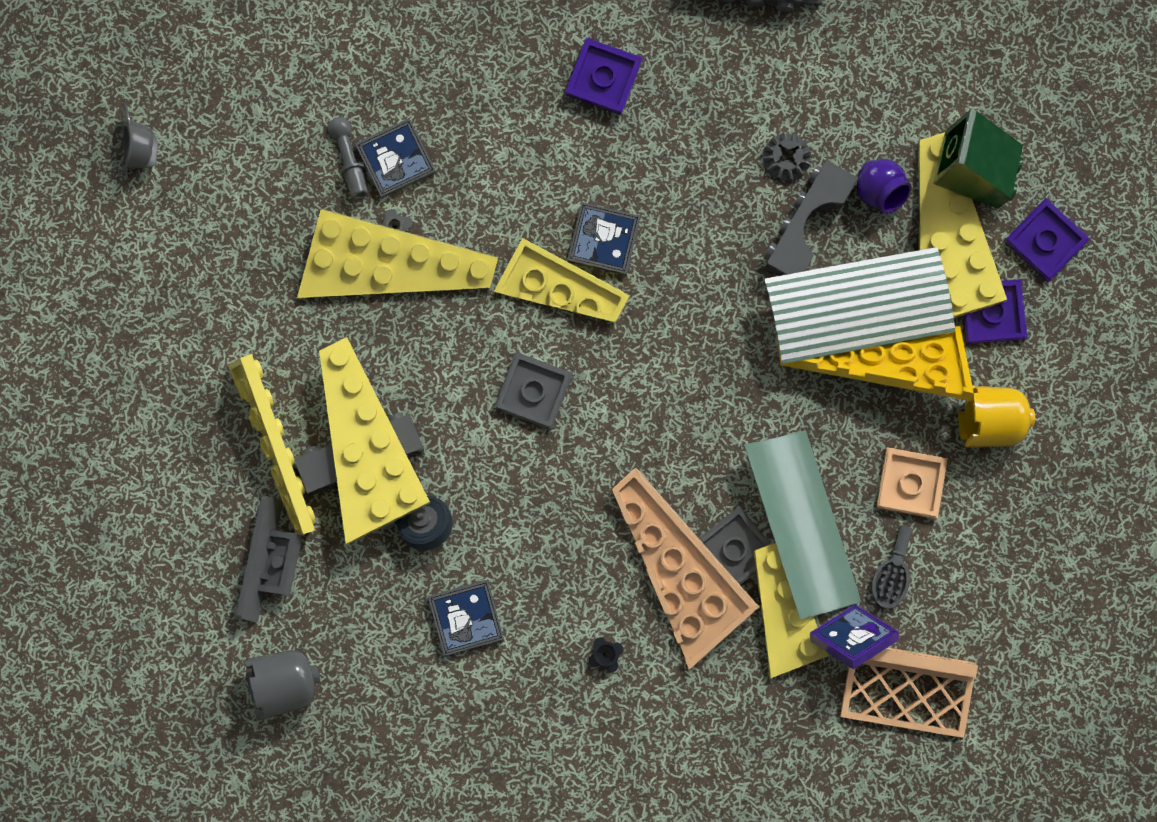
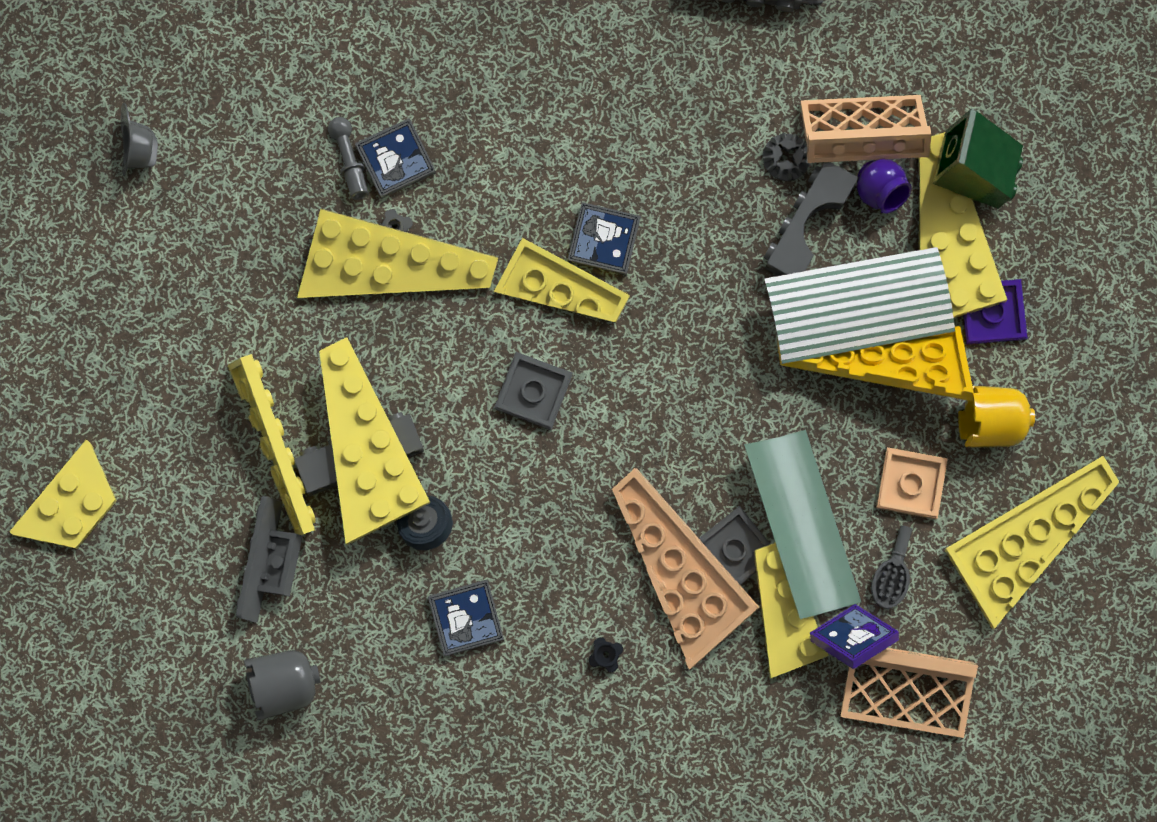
dark purple plate [565,38,643,116] -> none
dark purple tile [1004,198,1090,283] -> none
none -> light yellow wing [10,440,117,549]
none -> light nougat fence [801,95,931,163]
none -> light yellow wing [944,456,1119,629]

